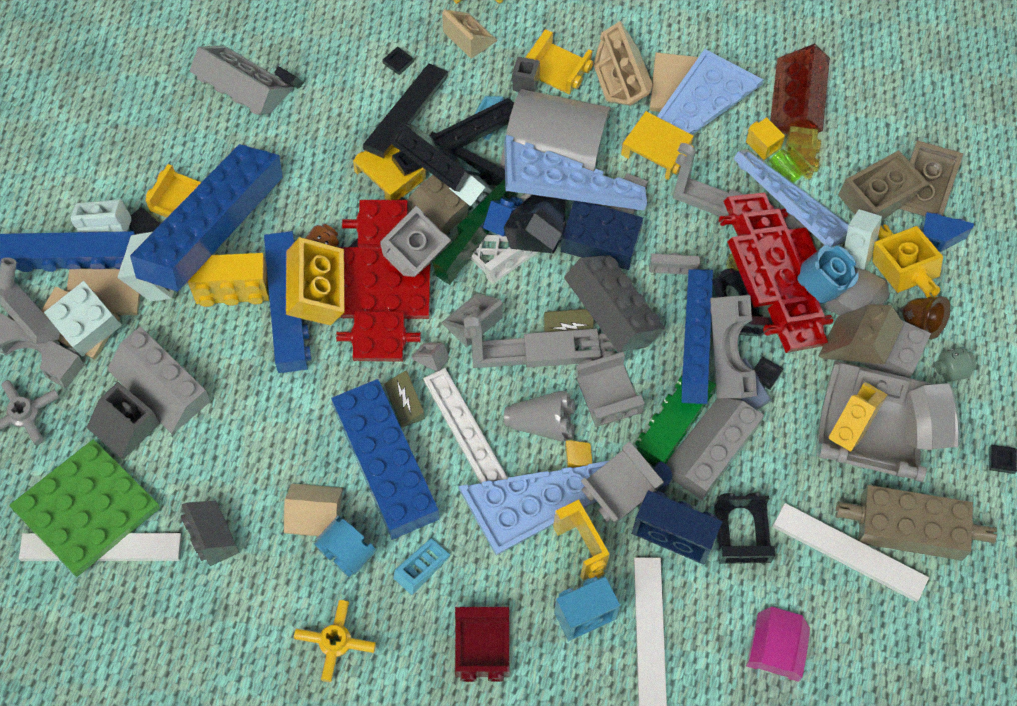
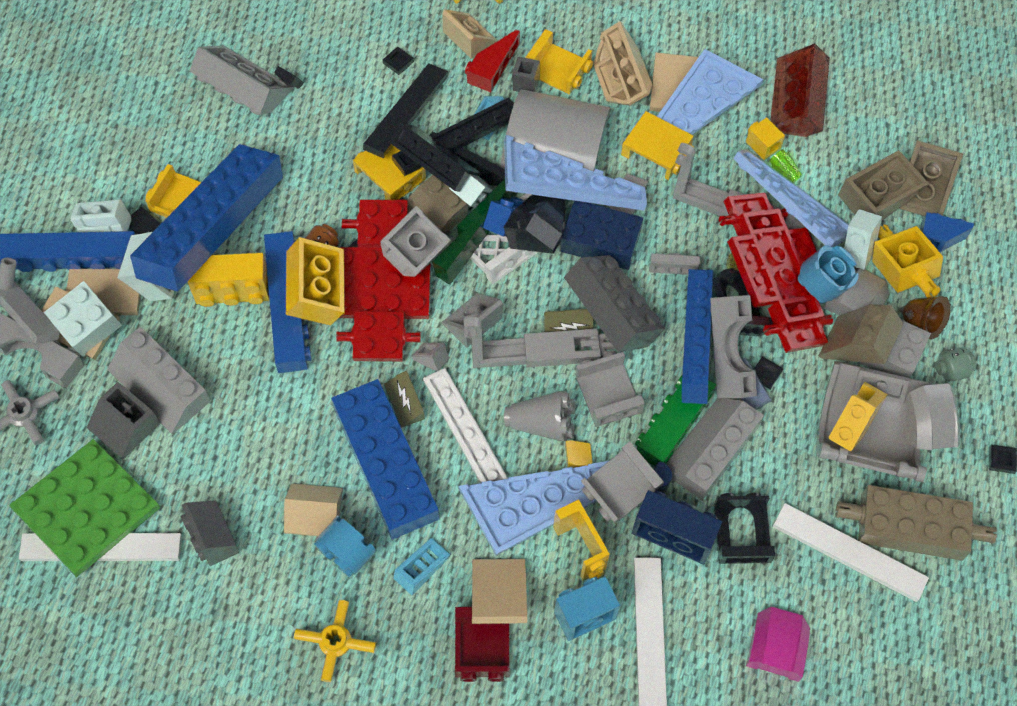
clear yellow slope [785,126,821,180] -> none
none -> red slope [465,30,520,92]
none -> tan tile [472,559,527,624]

